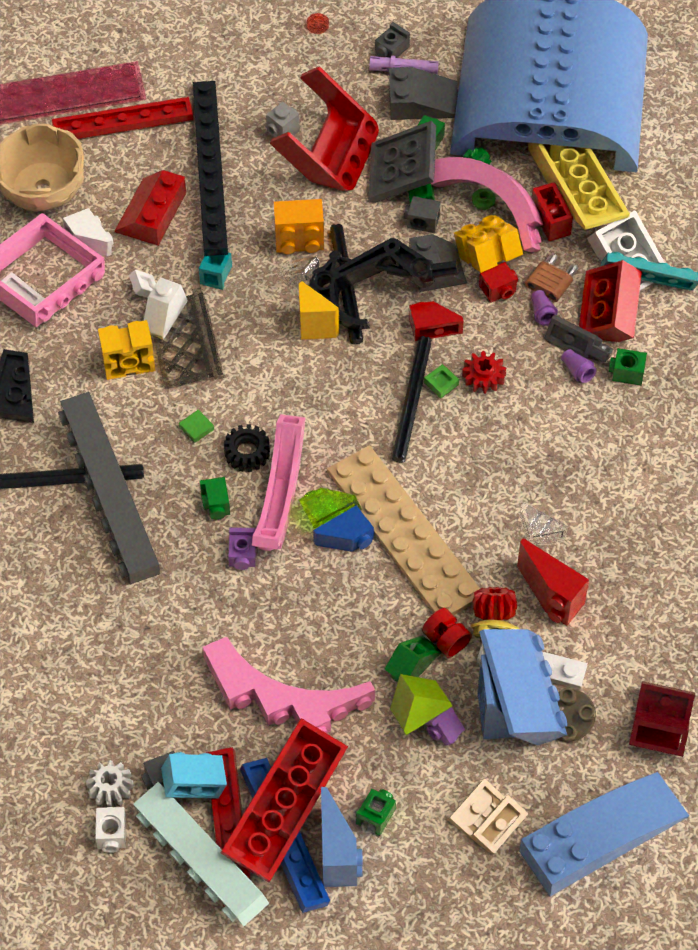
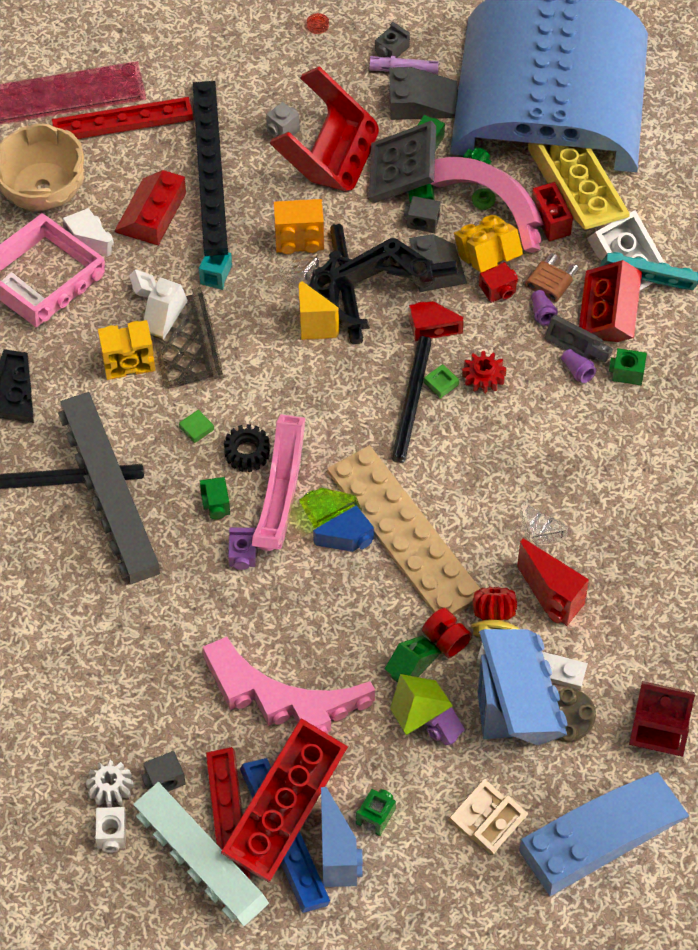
medium azure brick [161,752,227,798] -> none

